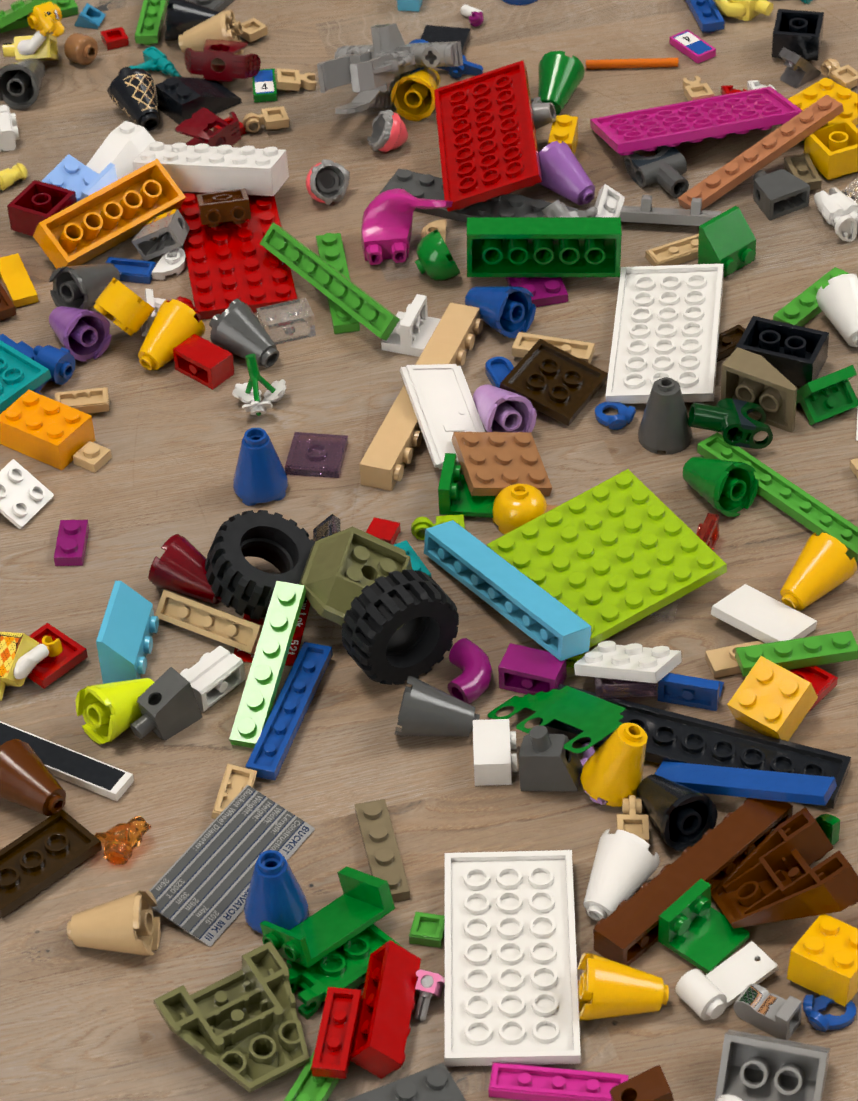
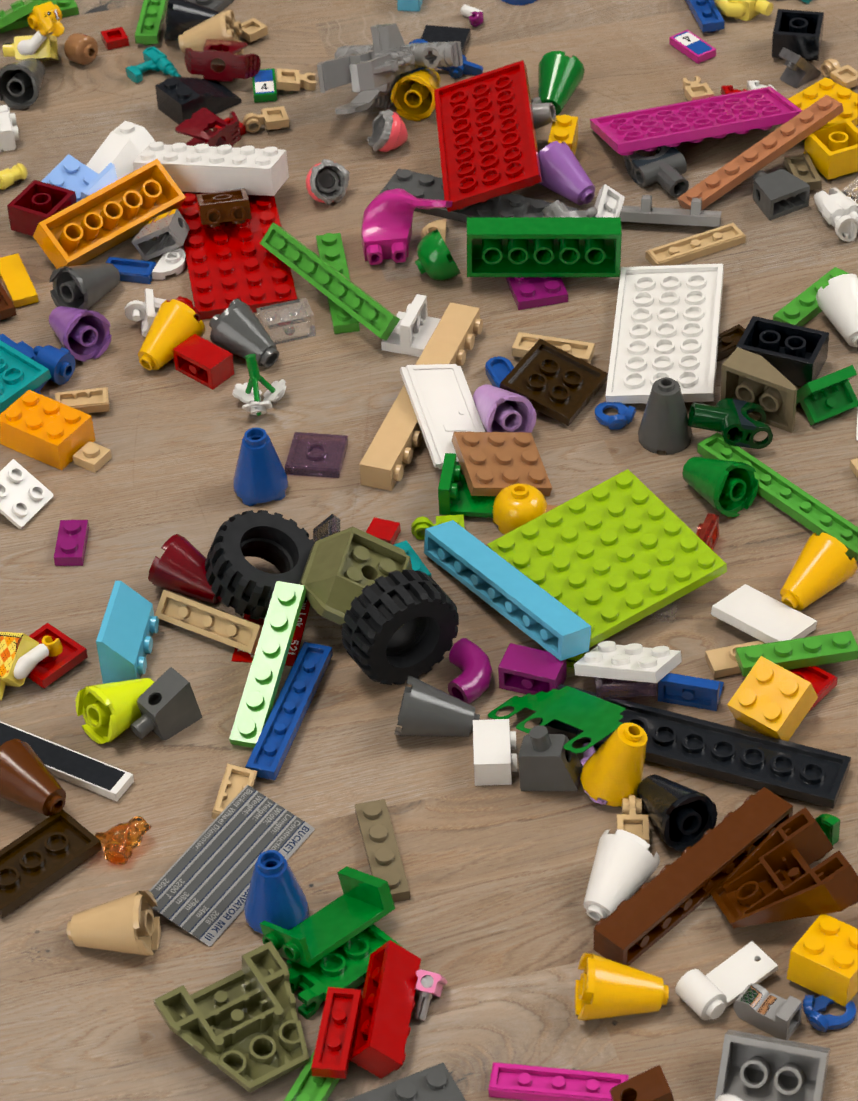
dark azure slope [74,3,106,29] -> none
yellow brick [93,277,155,337] -> none
black cone [107,67,160,131] -> none
white brick [180,646,246,713] -> none
bright green tile [409,912,445,948] -> none
white plate [444,850,581,1066] -> none
blue cone [465,286,536,338] -> none
orange bar [586,58,678,69] -> none
blue tile [655,761,837,806] -> none
green bracket [658,879,750,974] -> none
green slope [698,206,756,278] -> none

